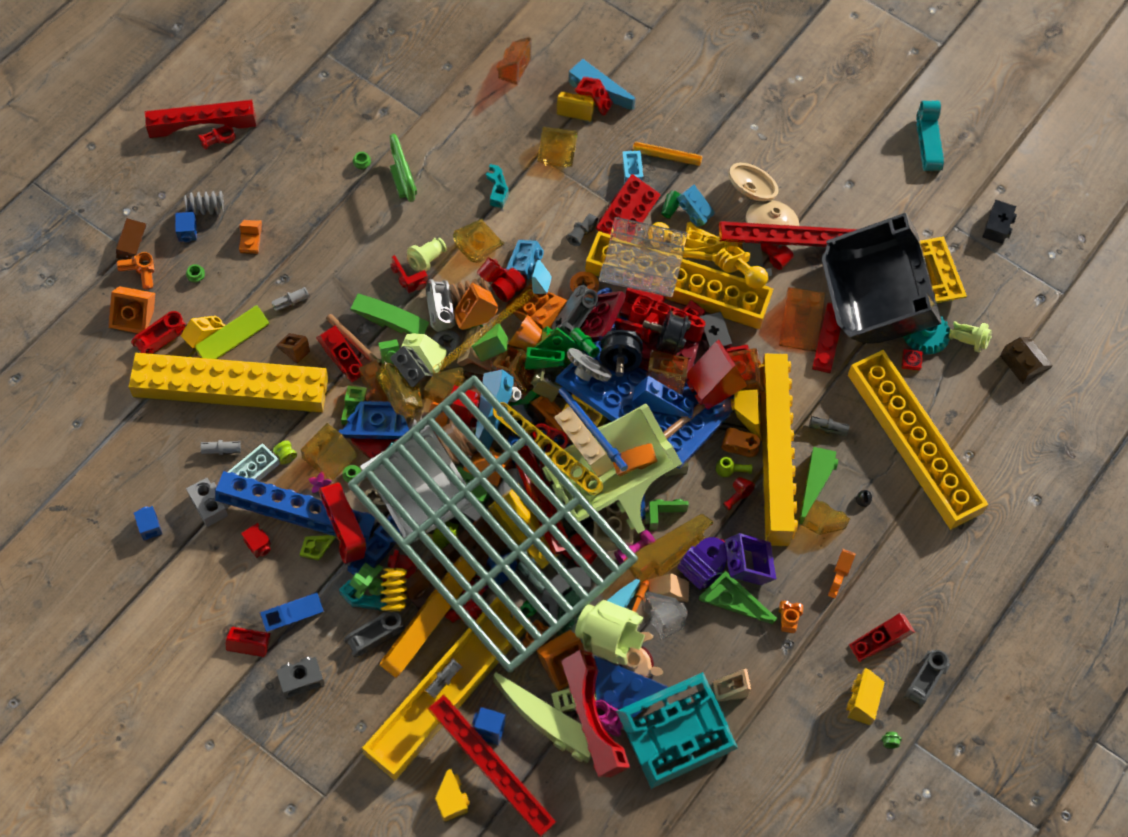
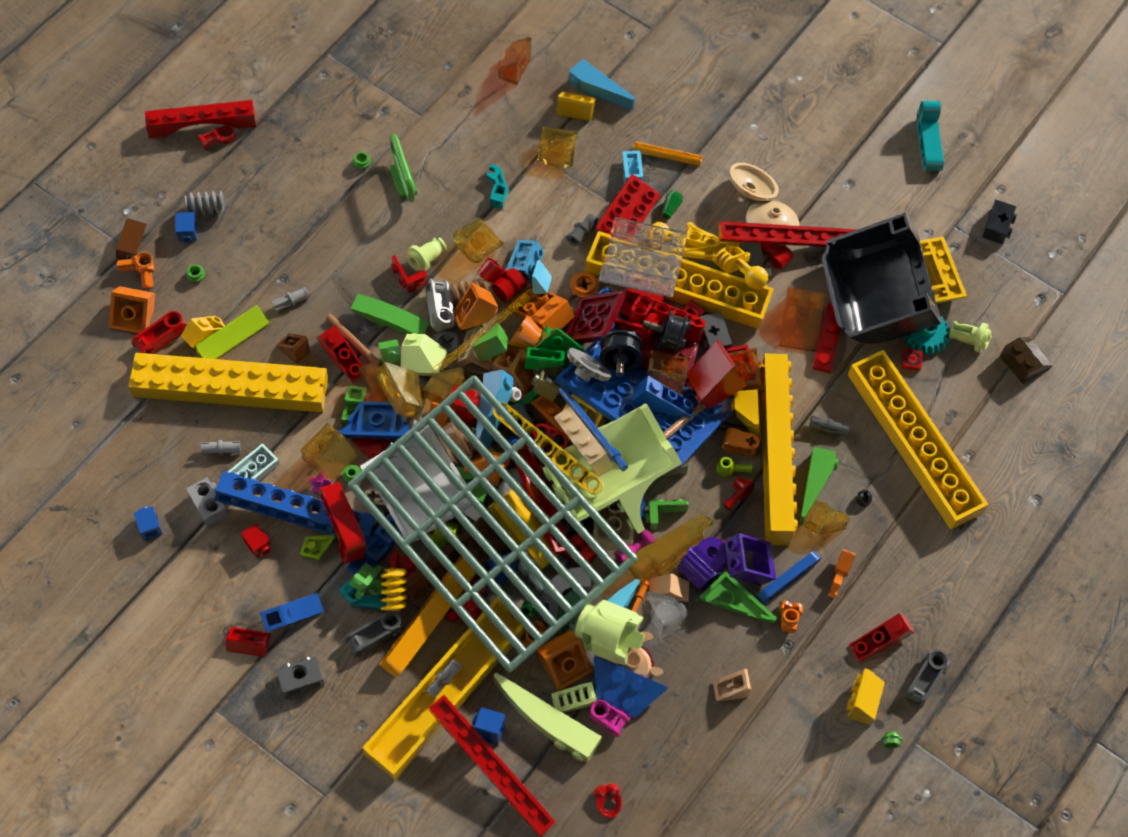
orange slope [239,220,262,254] -> none
lime wheel [273,440,297,465] -> none
dark grey bracket [390,346,434,387] -> none
yellow slope [436,769,470,822] -> none
dark grey piece [552,285,598,338] -> none
red arch [561,650,630,778] -> none
green pin [570,327,600,358] -> none
red bracket [575,77,613,115] -> none
orange slope [613,443,658,476] -> none
teal piece [616,672,738,789] -> none
dark azure bracket [676,184,715,227] -> none
none -> red piece [593,783,622,818]
none -> blue beam [757,551,821,604]

